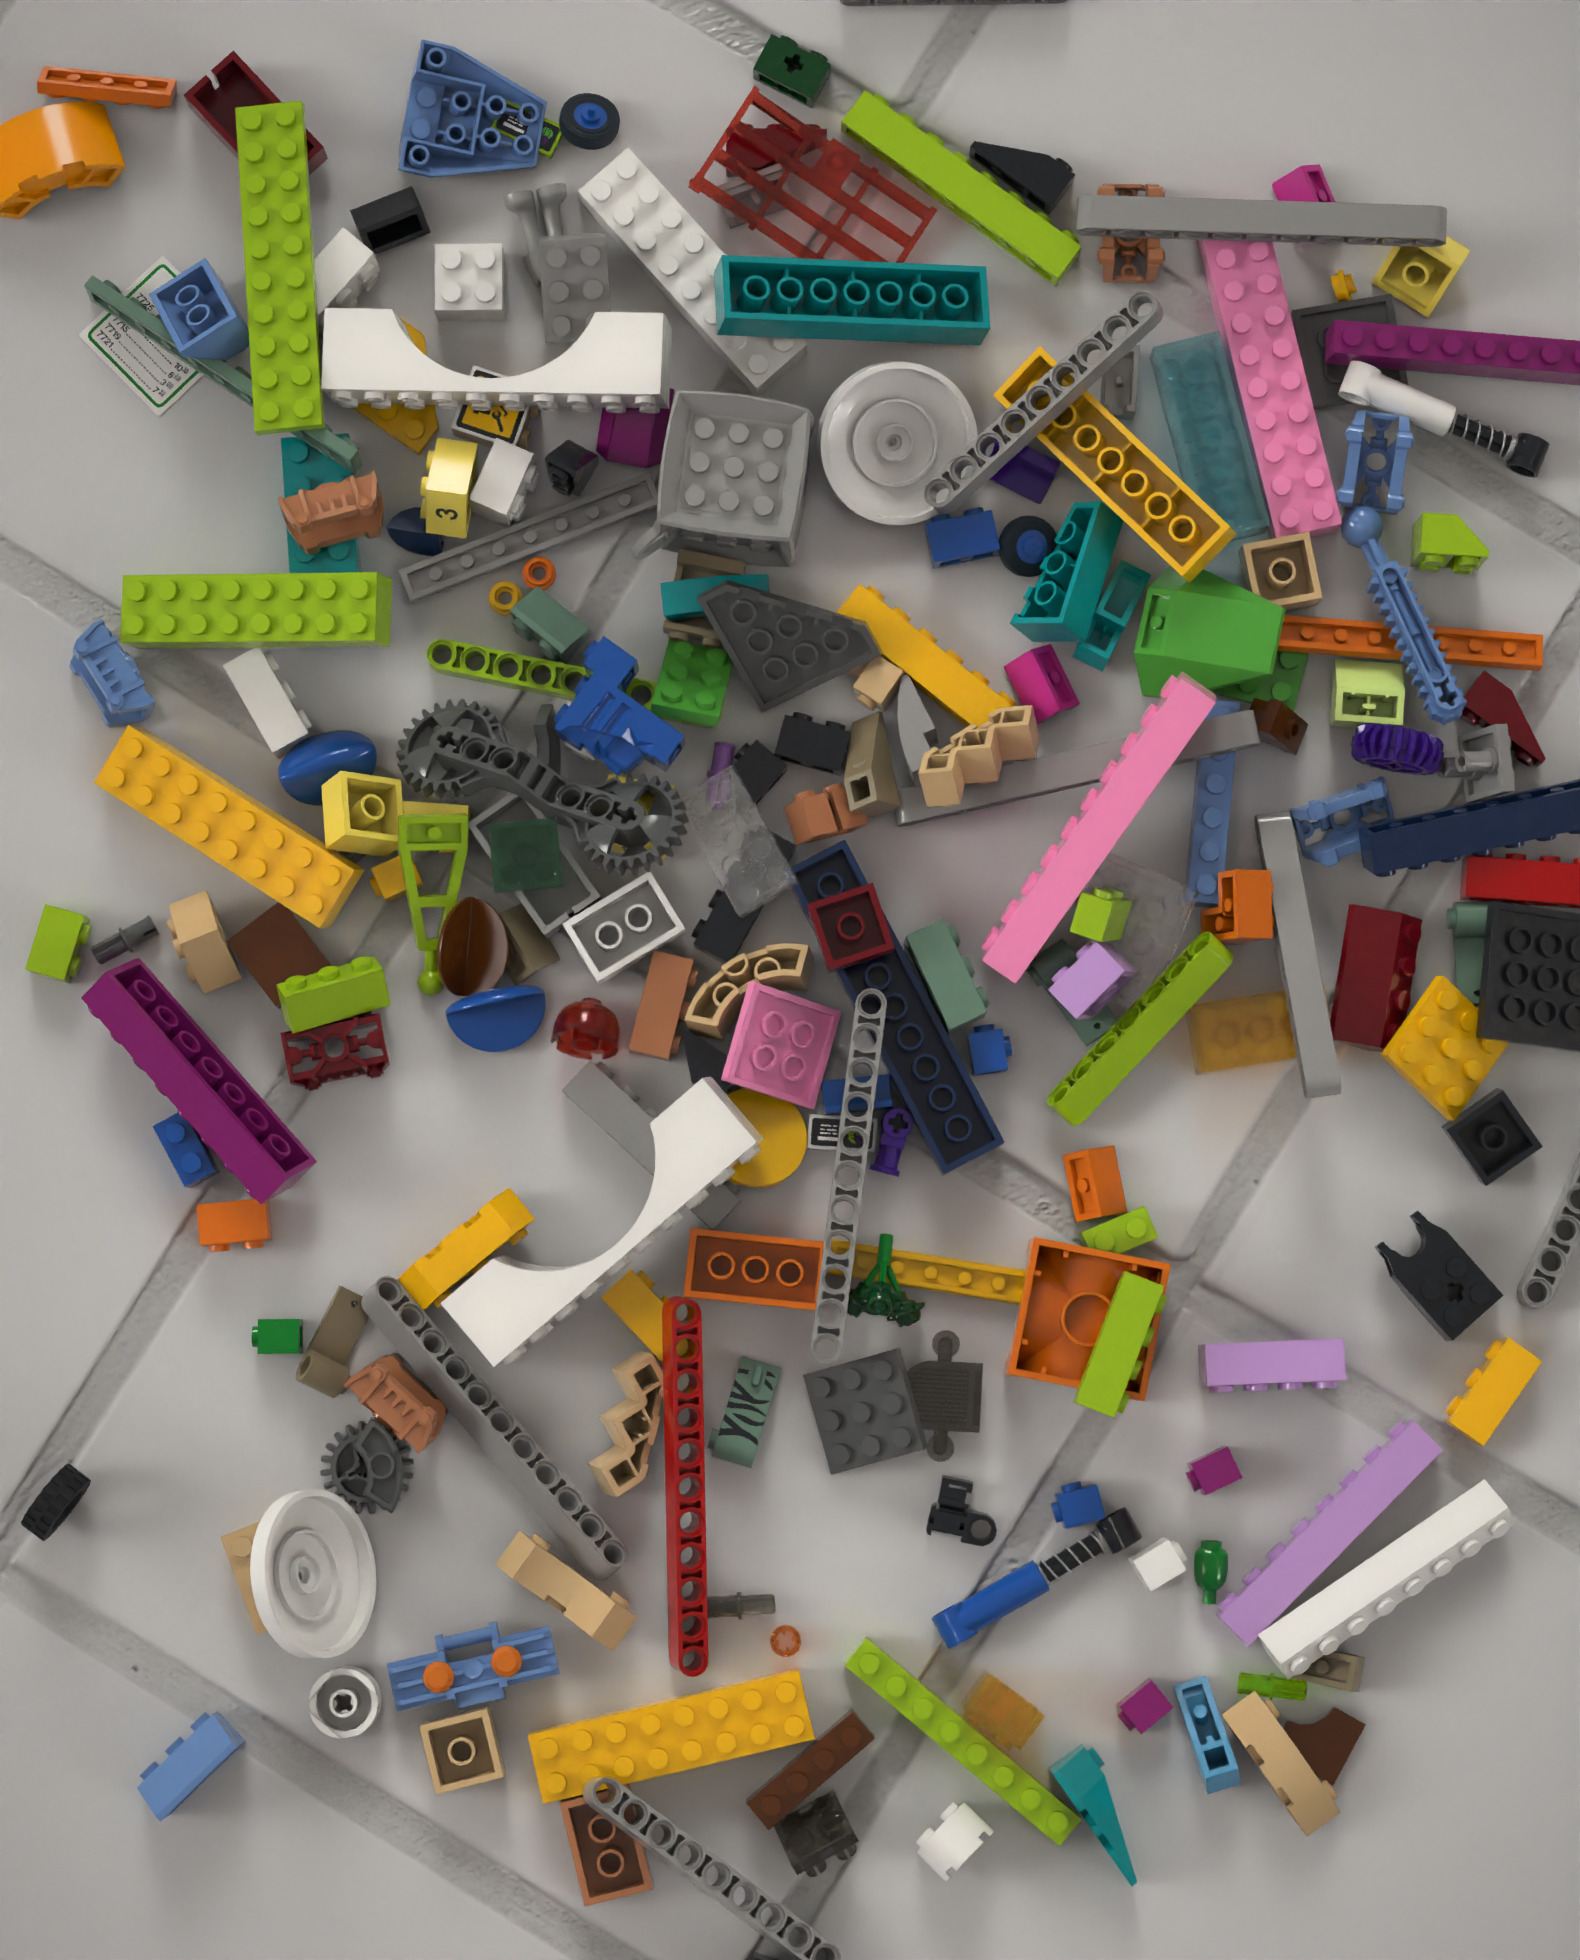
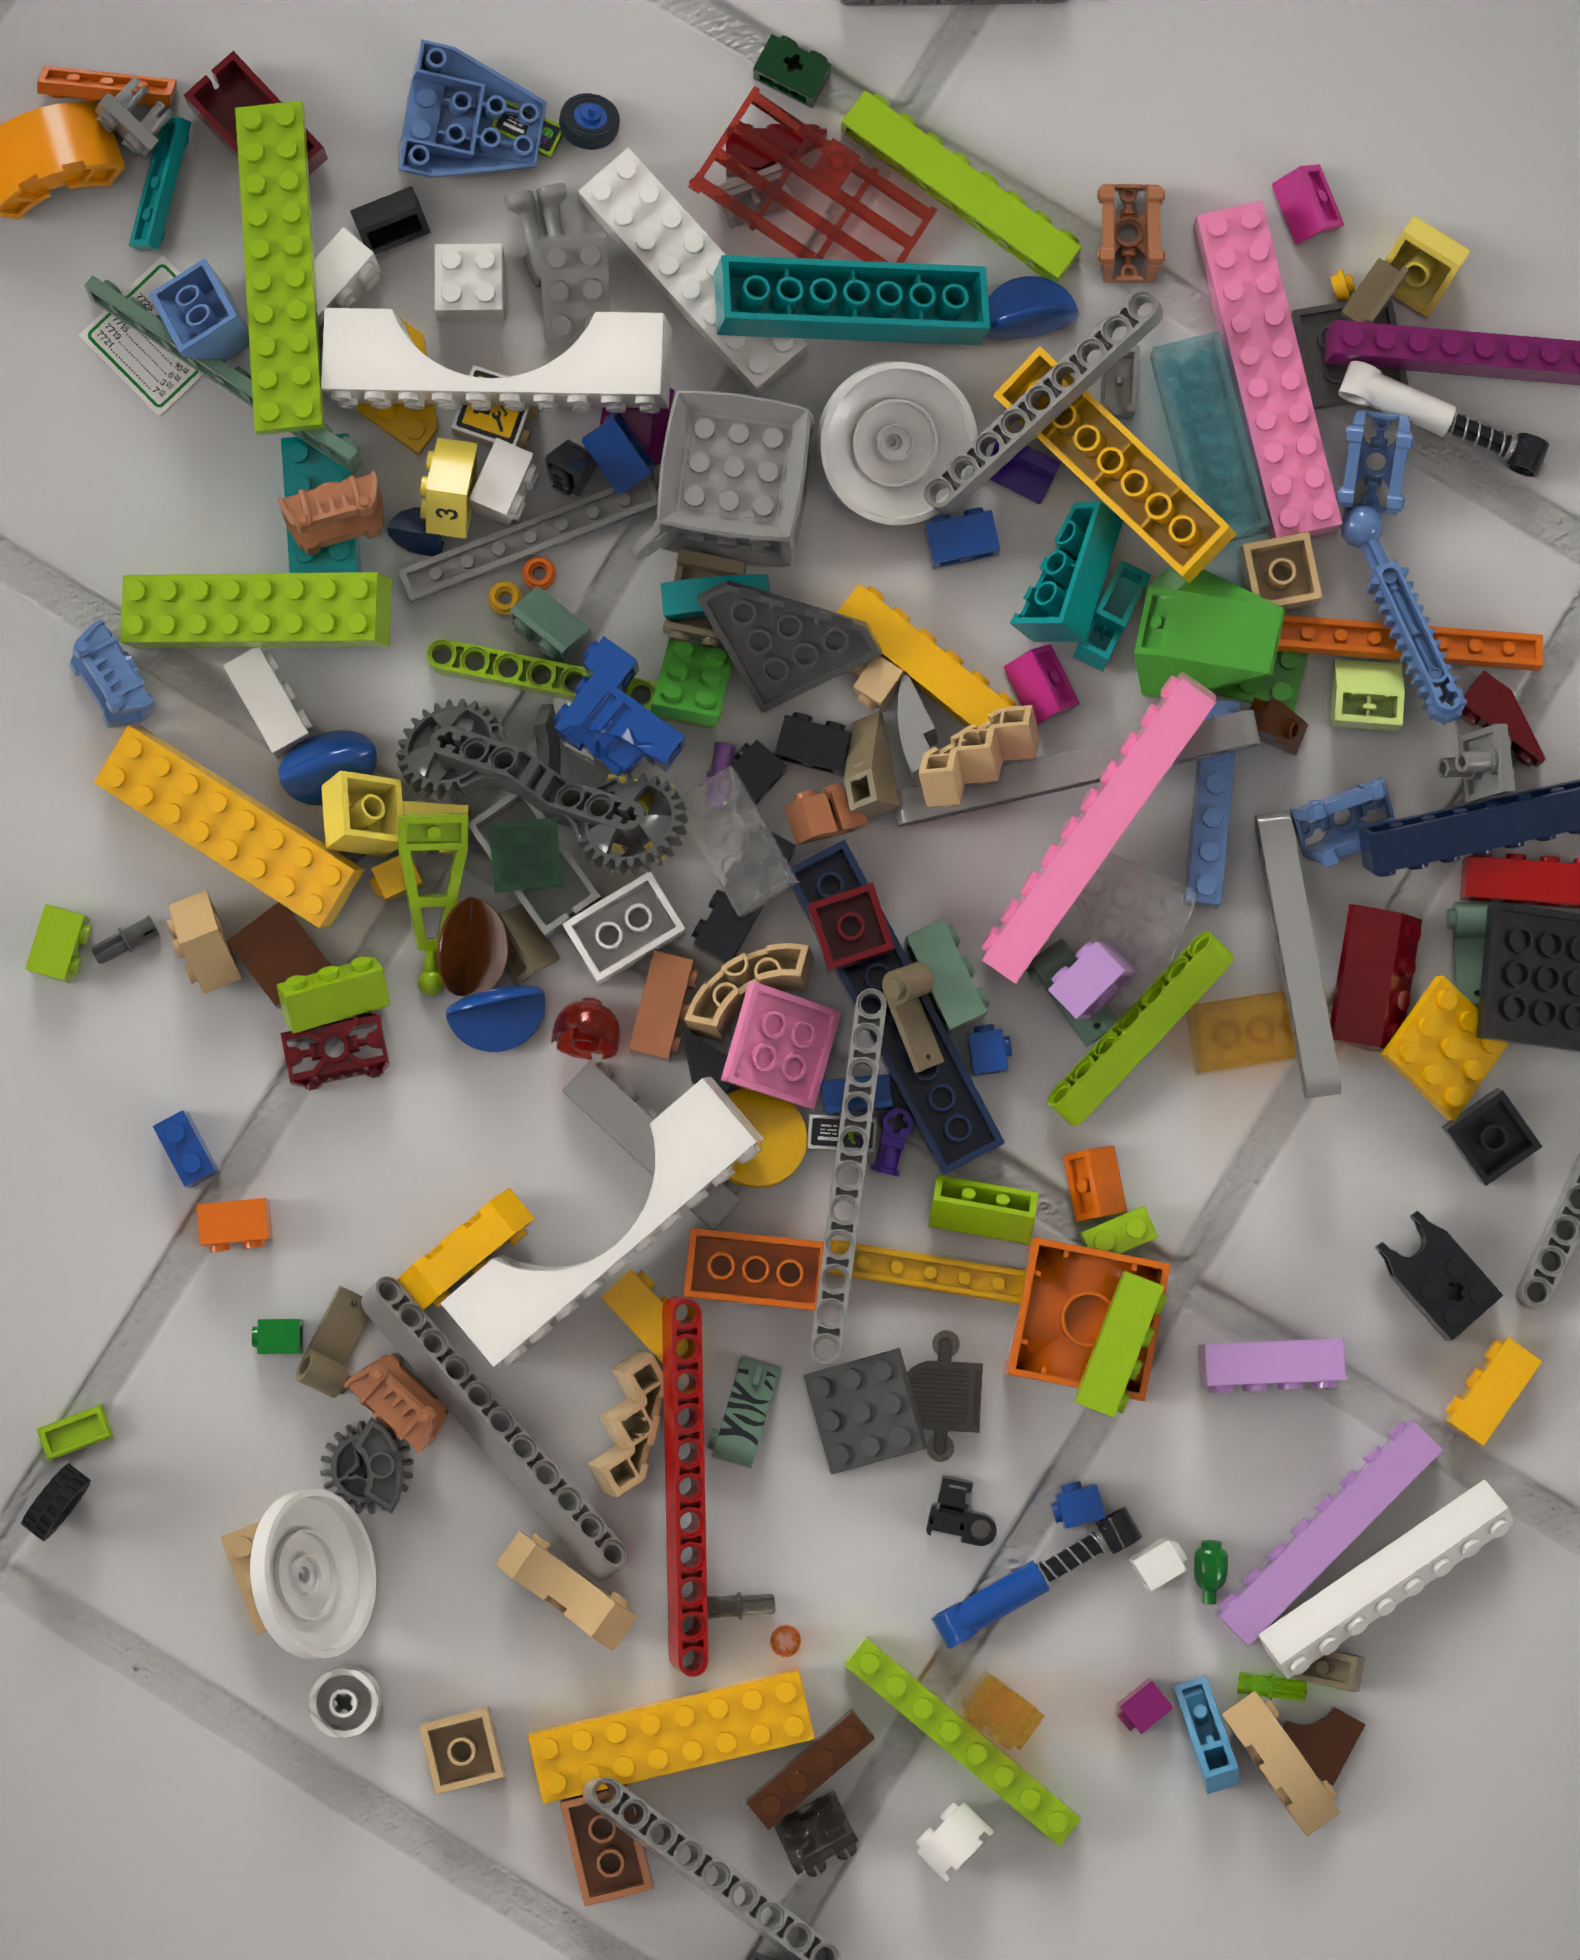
magenta brick [81,958,317,1204] -> none
medium blue slope [137,1711,246,1822] -> none
medium blue piece [387,1621,560,1712] -> none
dark green plant [838,1234,925,1327] -> none
black slope [969,141,1075,215] -> none
black wheel [999,516,1057,577] -> none
teal wedge [1049,1744,1137,1886] -> none
lime brick [1070,886,1133,942] -> none
light grey beam [1076,195,1447,247] -> none
magenta brick [1185,1446,1243,1495] -> none
orange brick [1200,869,1274,945] -> none
dark purple gear [1351,723,1444,775] -> none
lime slope [1410,512,1489,575] -> none
none -> lime tile [36,1404,114,1461]
none -> light grey plate [95,77,174,158]
none -> teal plate [129,117,192,251]
none -> blue panel [582,413,655,494]
none -> dark tan door [882,962,944,1073]
none -> lime brick [928,1174,1039,1245]
none -> blue piece [986,276,1079,340]
none -> dark tan panel [1340,258,1409,323]

